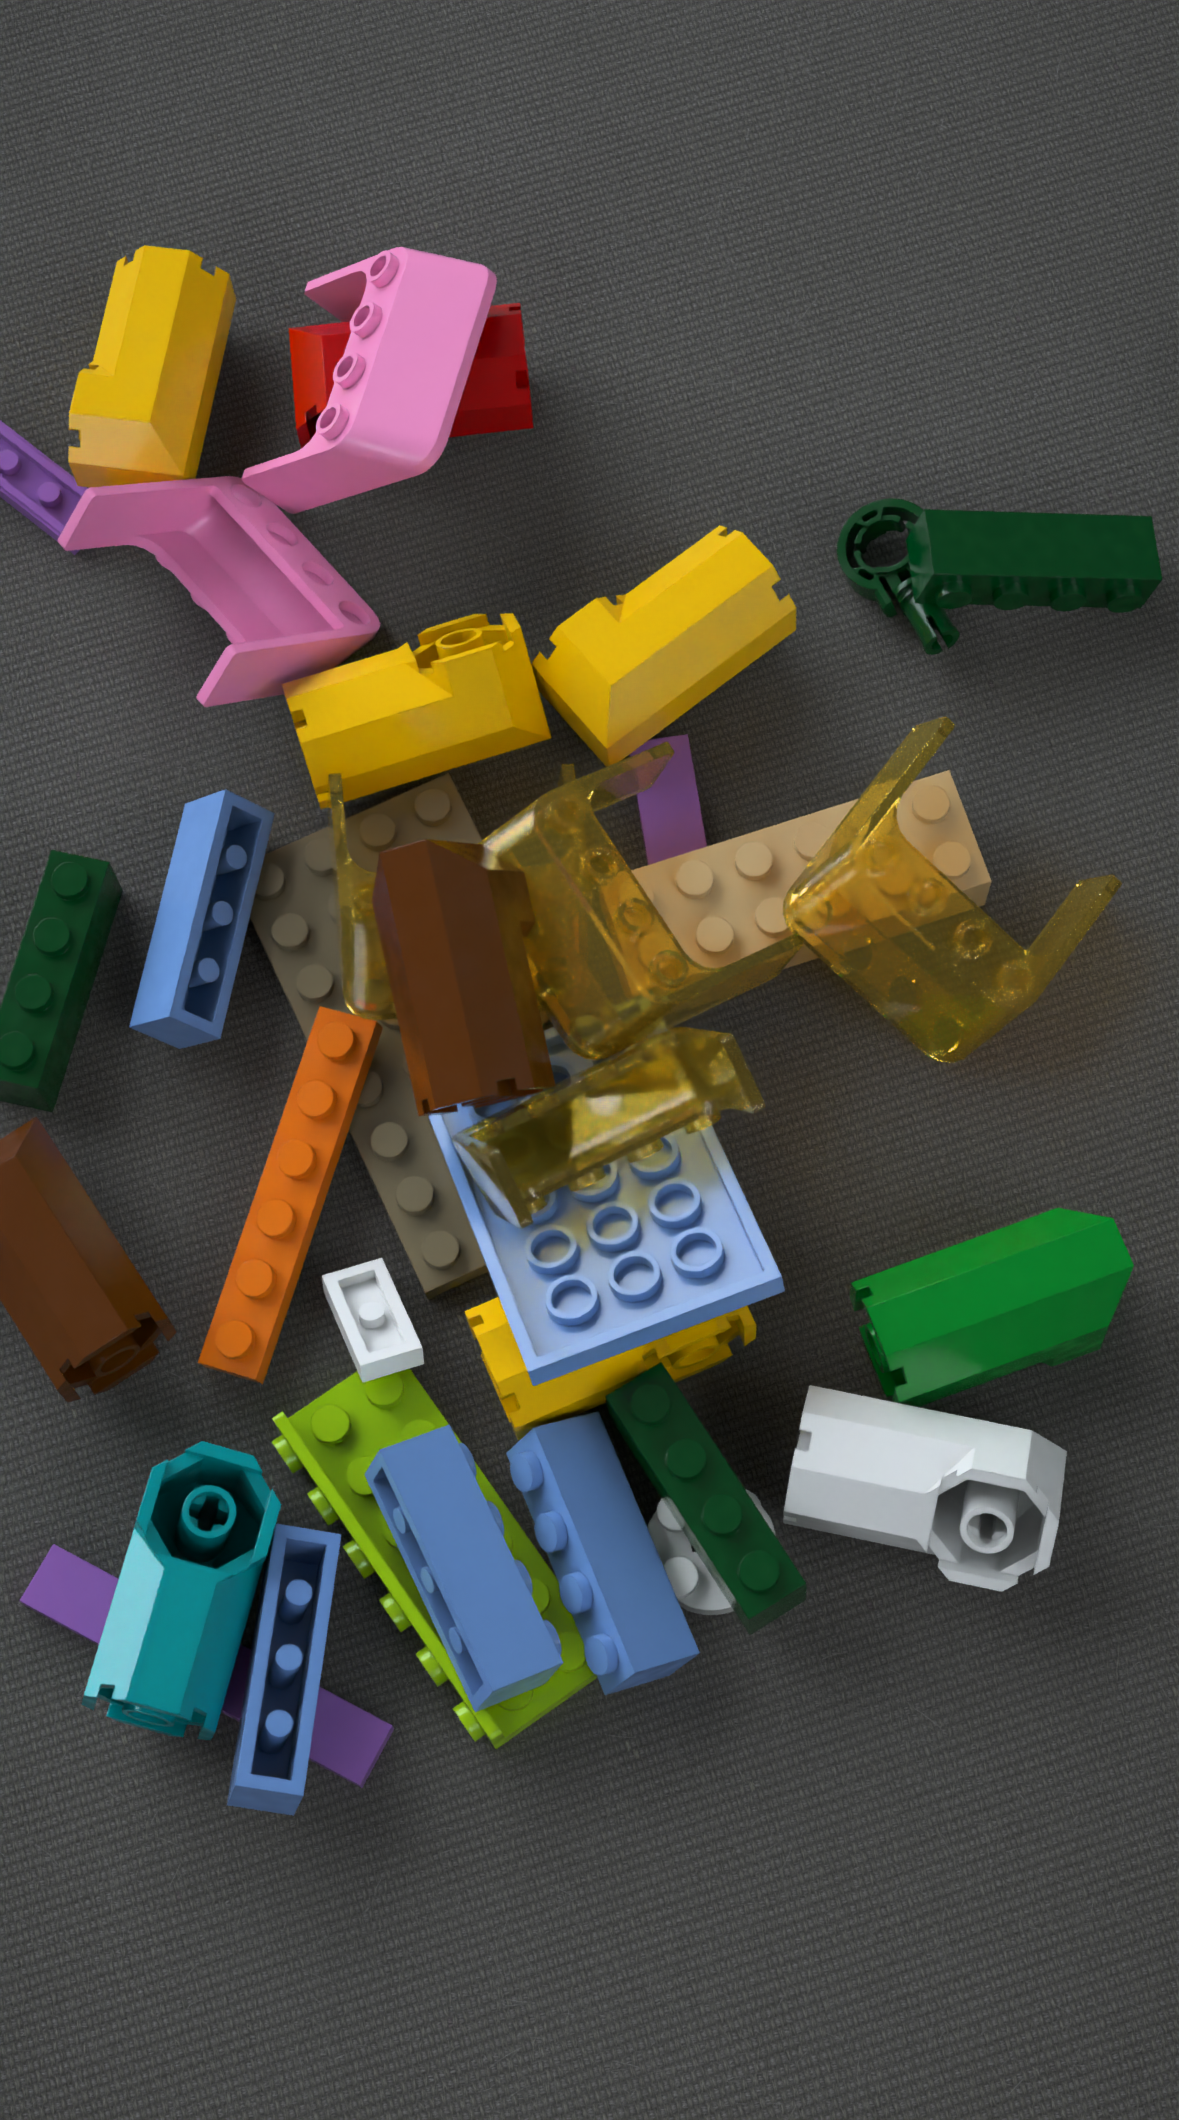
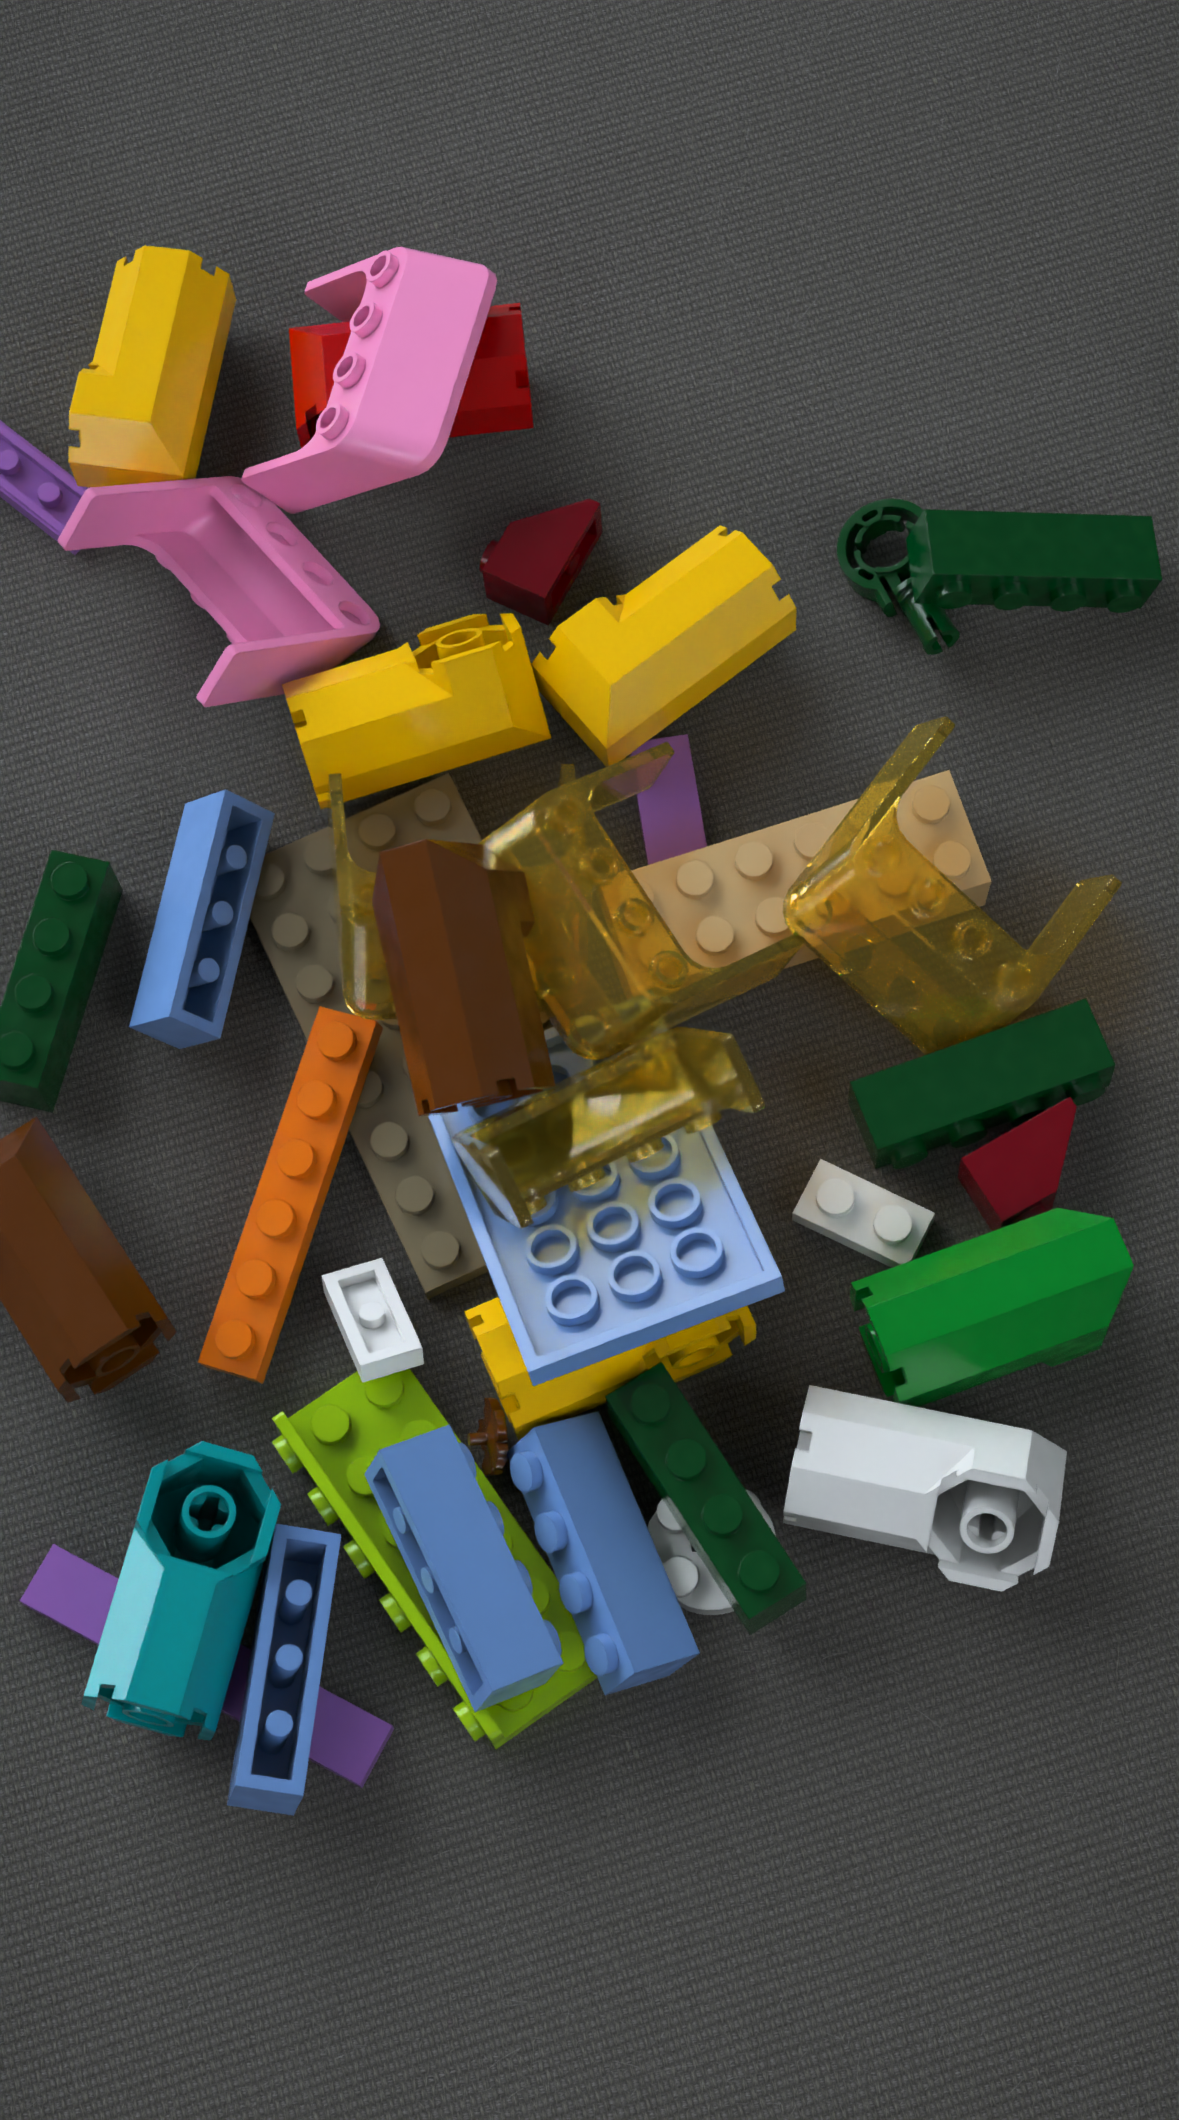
none -> reddish brown plant [467,1397,508,1476]
none -> dark red slope [479,498,603,626]
none -> white plate [792,1159,935,1268]
none -> dark green brick [848,998,1115,1169]
none -> dark red slope [958,1097,1077,1231]

